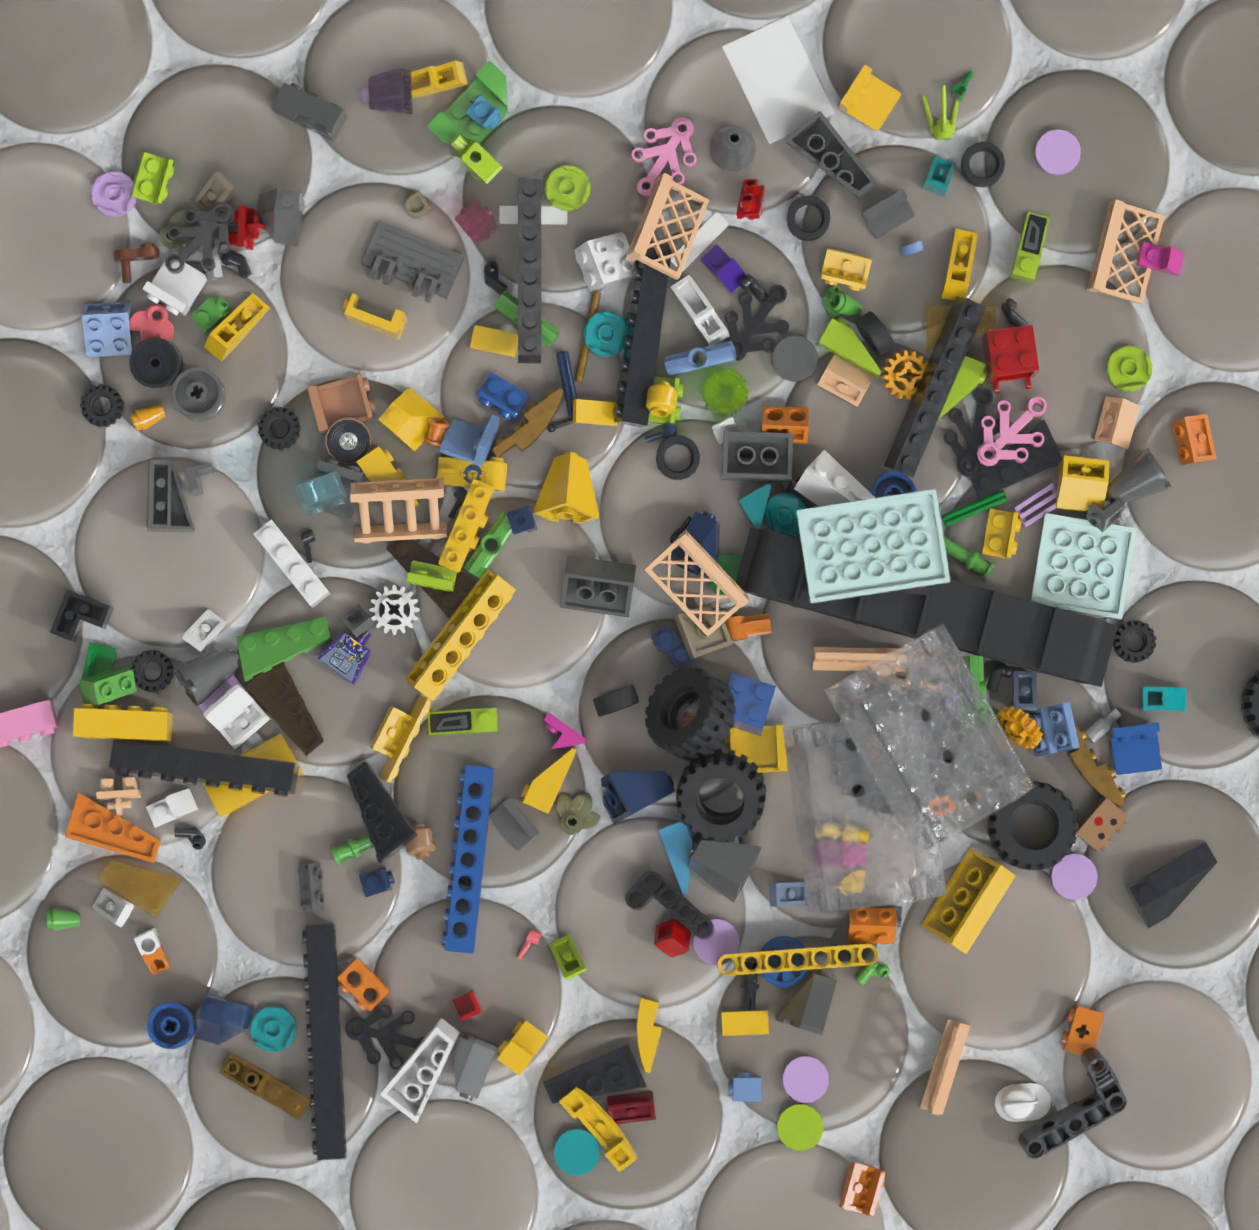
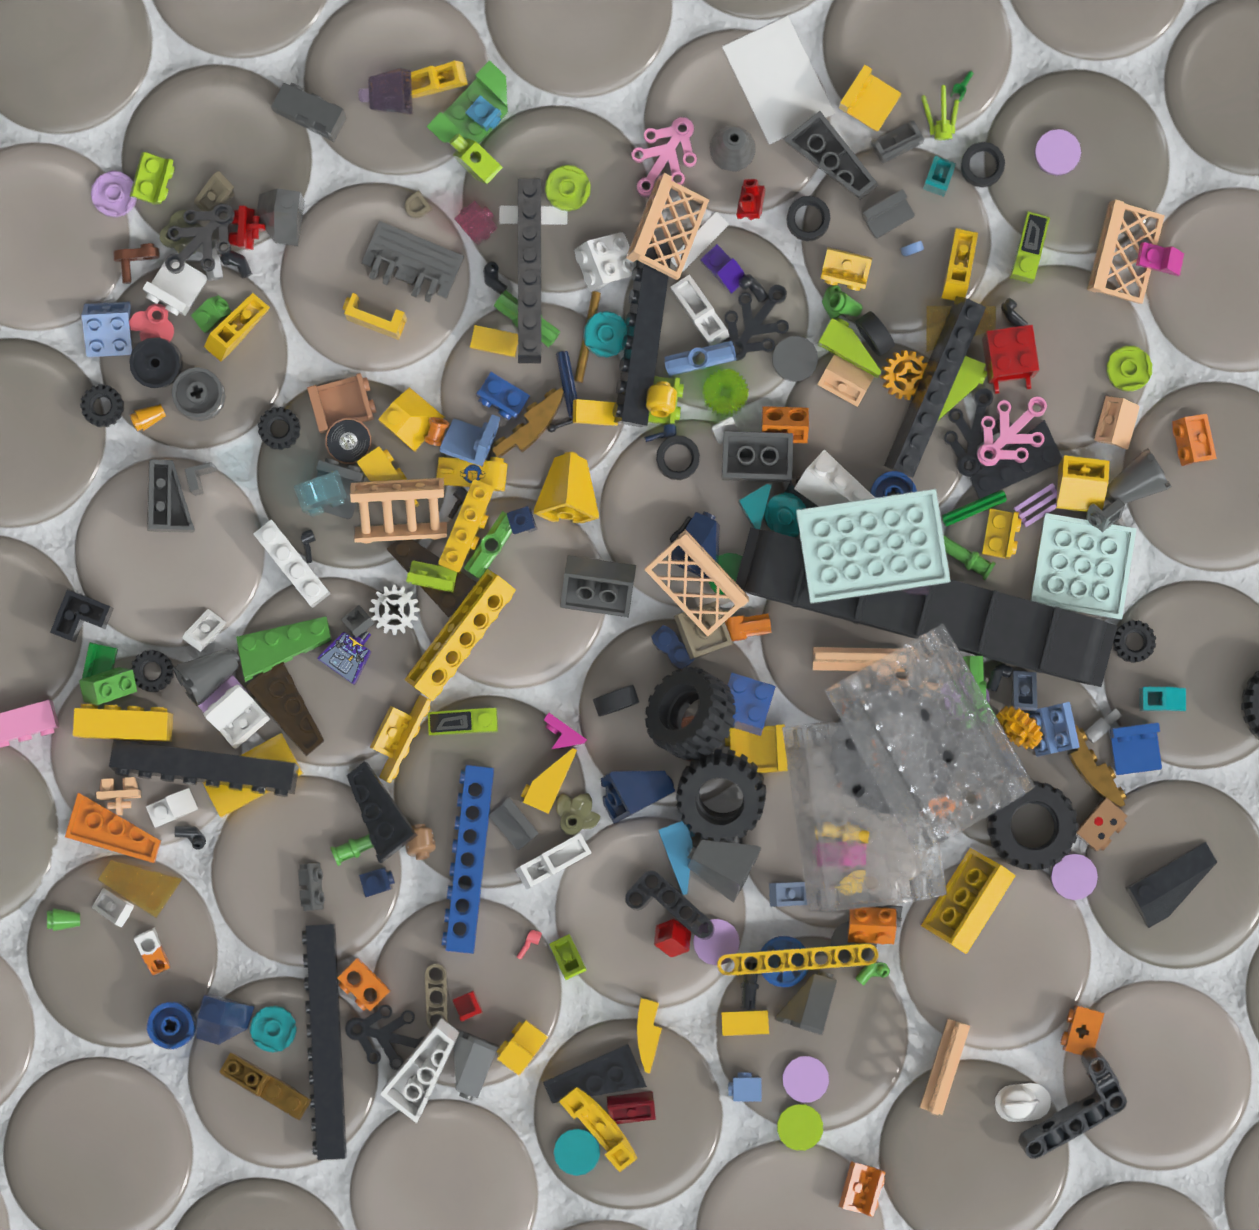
none -> dark tan beam [425,963,448,1030]
none -> white slope [515,833,591,890]
none -> dark grey hinge [871,120,924,164]

